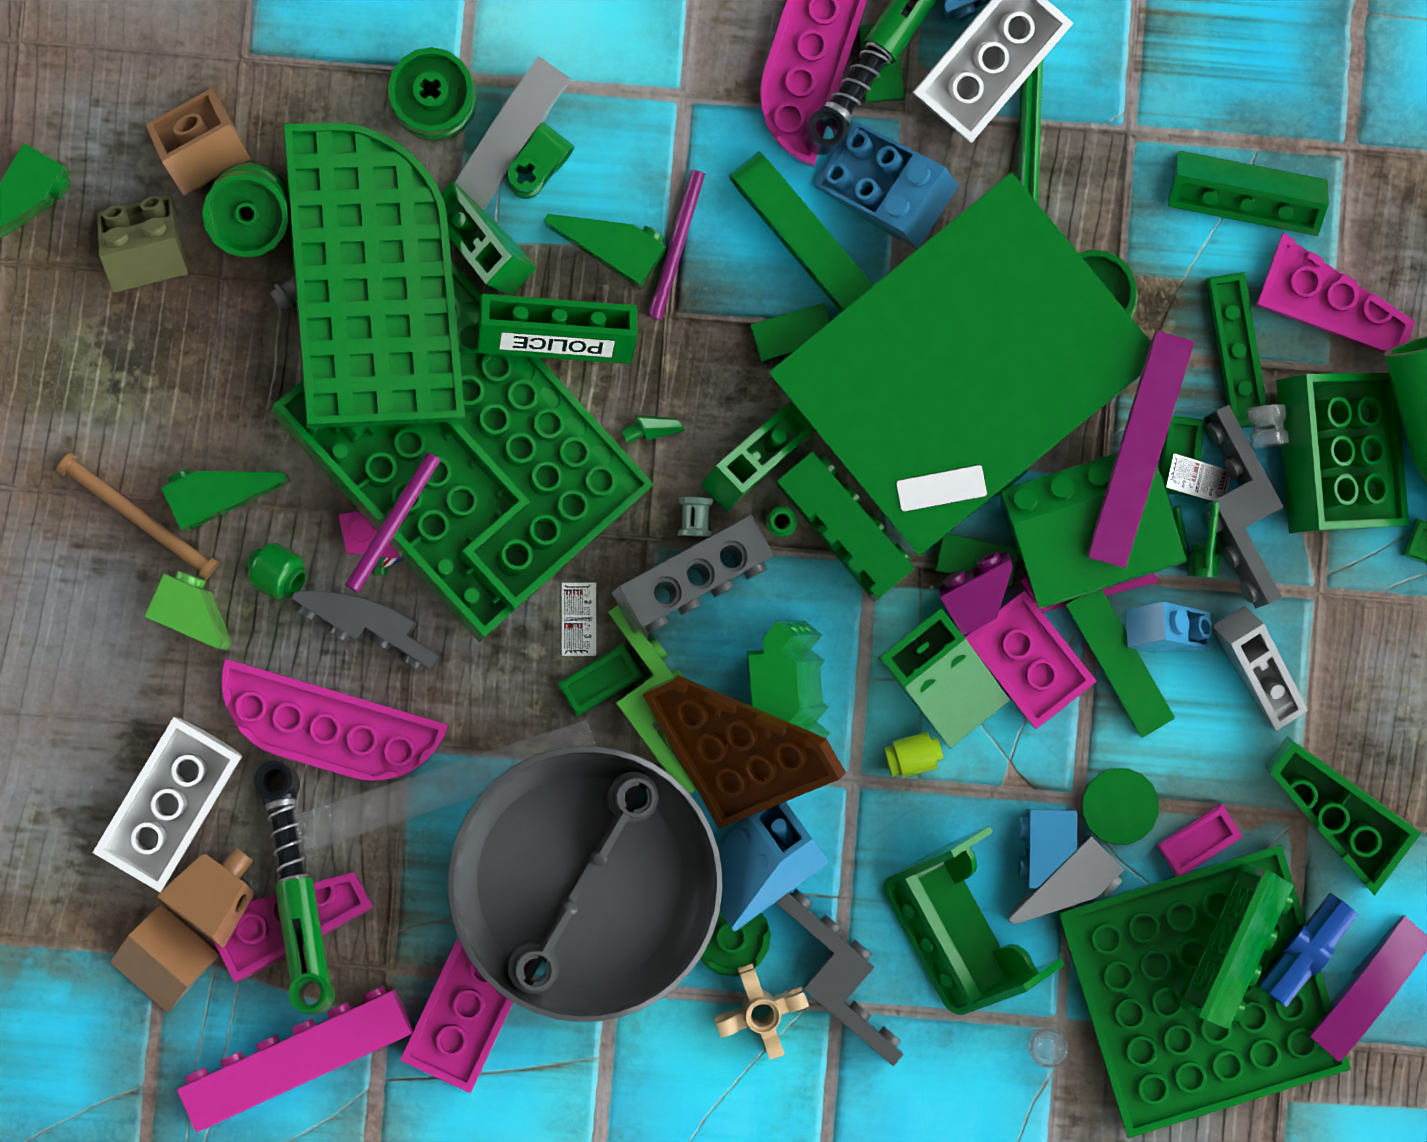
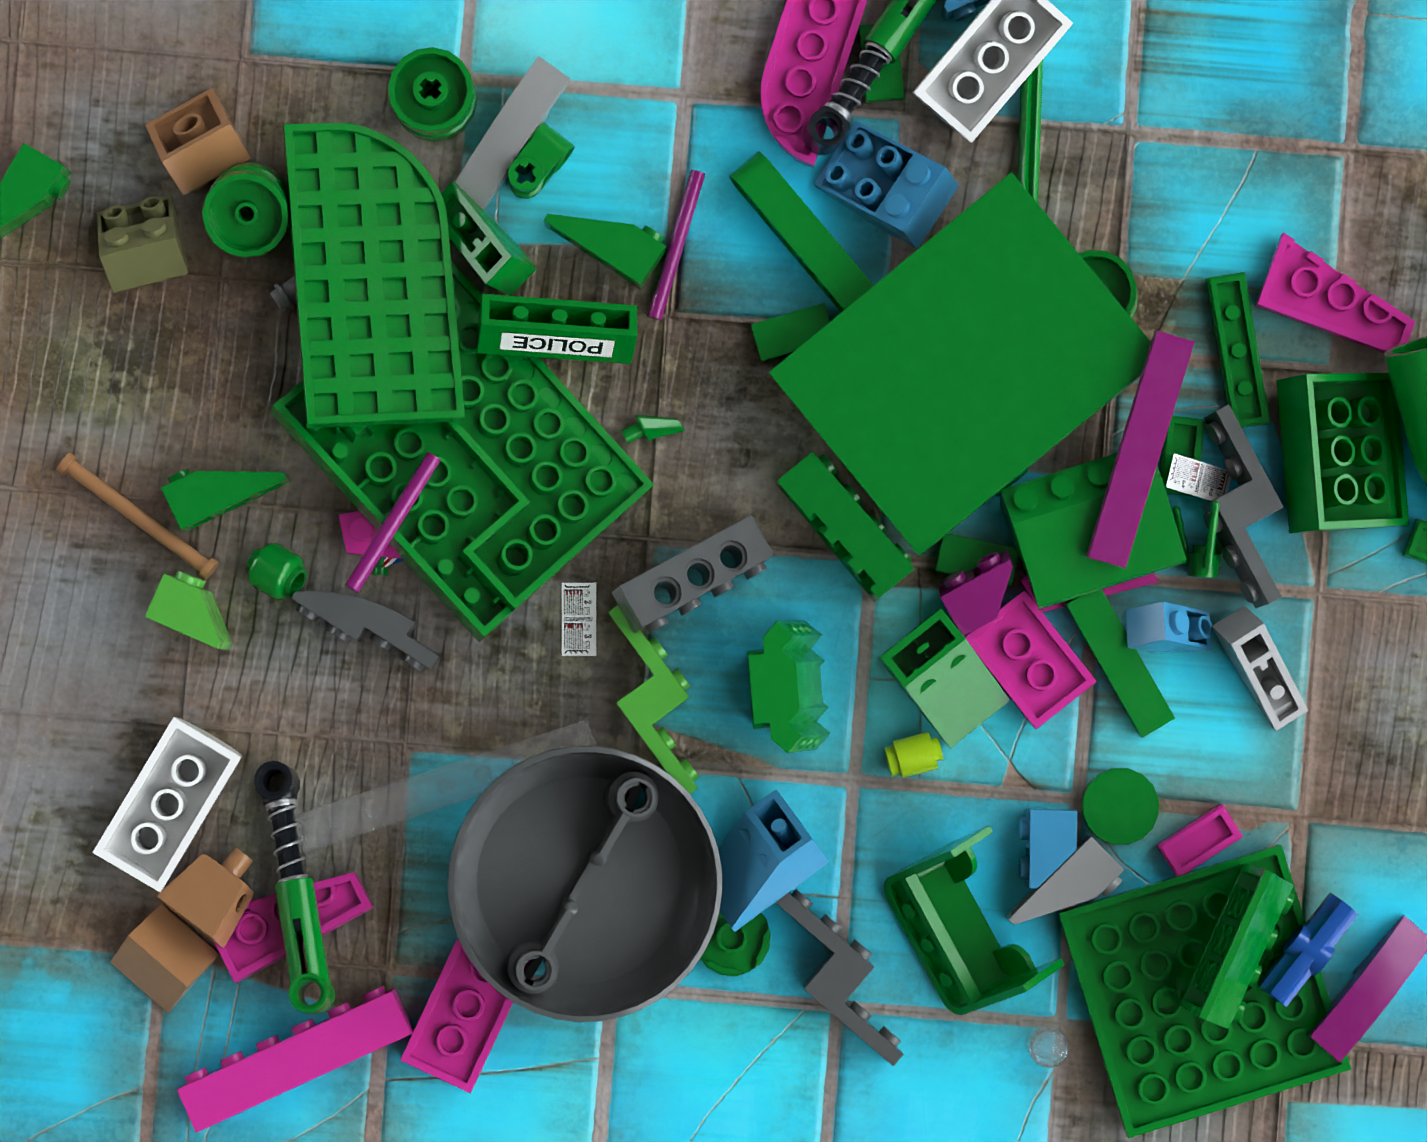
dark pink plate [222,659,449,781] -> none
green tile [557,644,643,717] -> none
reddish brown plate [642,675,846,829] -> none
sand green bush [678,497,713,538] -> none
green slope [701,402,815,512] -> none
tan pin [713,963,809,1060] -> none
green pin [767,507,797,537] -> none
white sticker [897,465,987,511] -> none
green panel [1168,151,1329,236] -> none
clear wheel [1247,404,1290,448] -> none
green wedge [1265,736,1421,896] -> none

